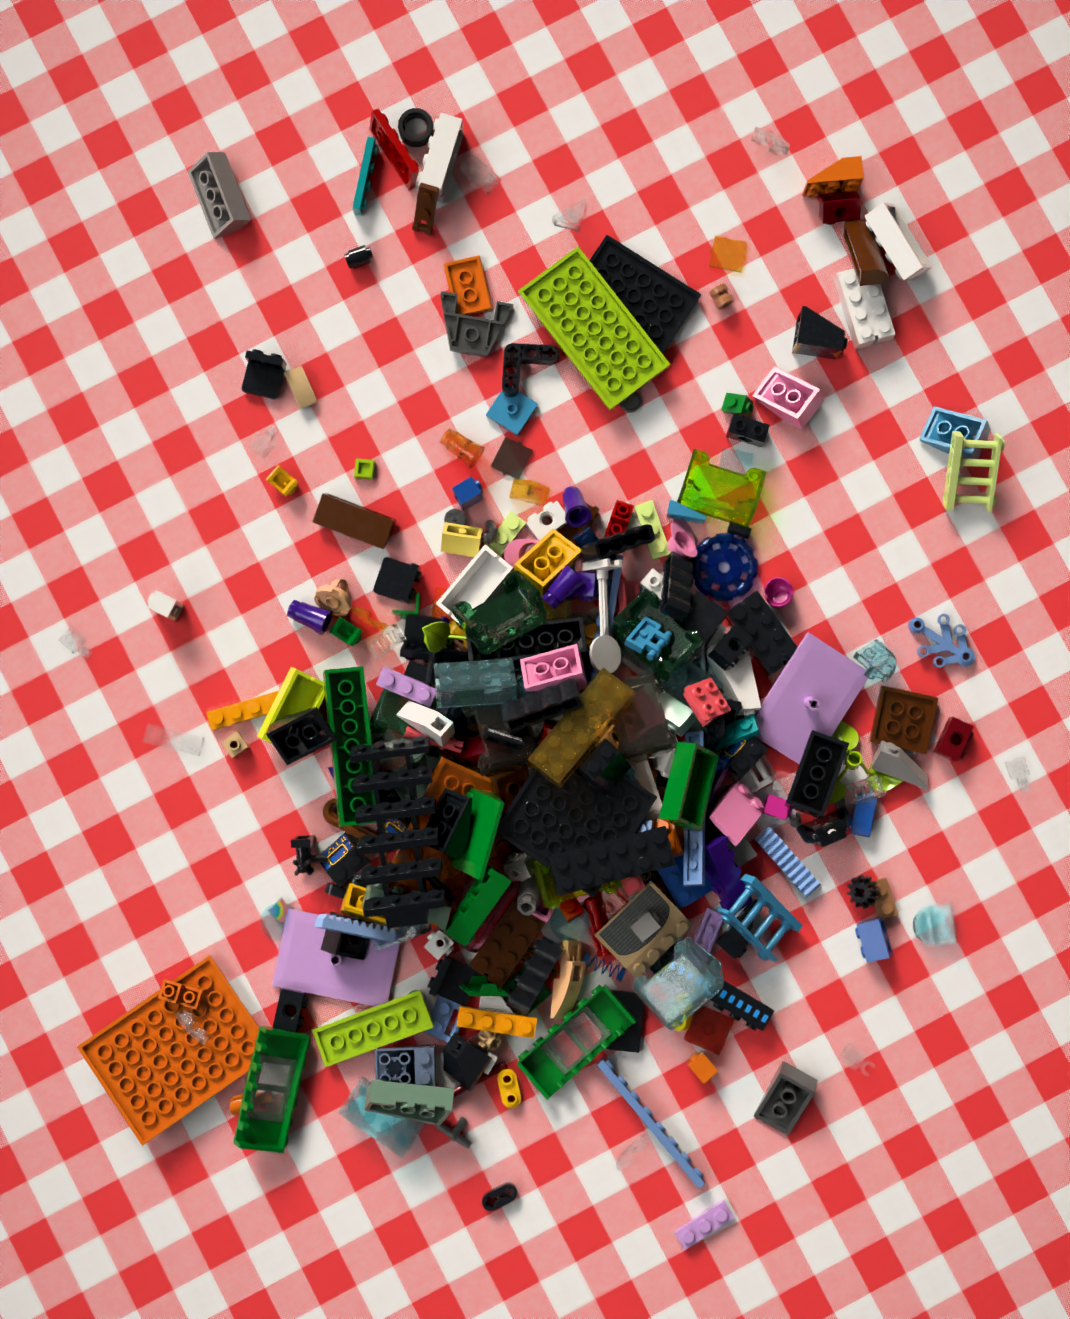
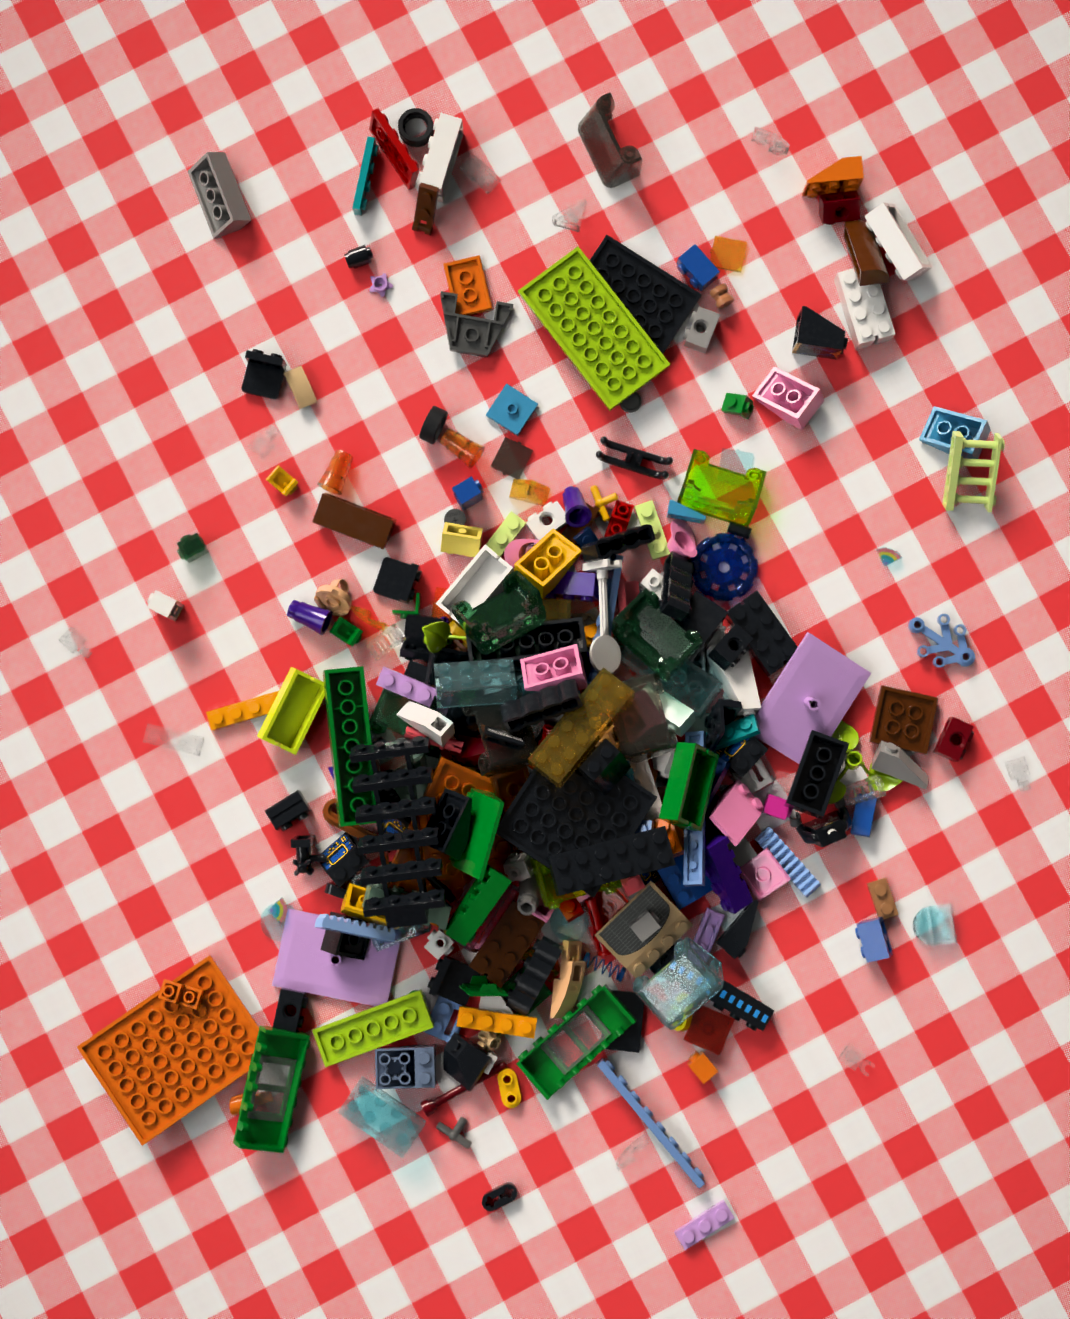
clear slope [175,1010,210,1045] -> none
tan plate [221,731,250,759] -> none
black slope [266,707,338,765] -> none
lime tile [354,459,375,480] -> none
sand green wedge [364,1080,454,1126] -> none
dark grey arm [481,520,498,544] -> none
black beam [502,343,559,397] -> none
dark purple plant [542,565,585,609] -> none
dark azure plate [624,616,673,661] -> none
coral bracket [683,678,731,727] -> none
dark azure fence [717,874,803,962] -> none
black brick [726,414,770,448] -> none
dark grey slope [754,1061,818,1135] -> none
dark pink hair [764,577,794,608] -> none
black gear [846,875,881,909] -> none
clear light blue slope [853,639,896,682] -> none
none -> clear green brick [177,533,209,563]
none -> black brick [265,790,311,832]
none -> clear orange plant [317,450,353,495]
none -> lavender plate [369,273,393,297]
none -> black tyre [419,406,448,444]
none -> clear smoke windscreen [578,92,642,188]
none -> yellow piece [590,485,618,522]
none -> black piece [596,436,673,479]
none -> blue brick [677,244,720,291]
none -> light grey brick [683,306,720,354]
none -> bright pink plate [740,847,791,901]
none -> clear light blue tile [876,547,902,567]

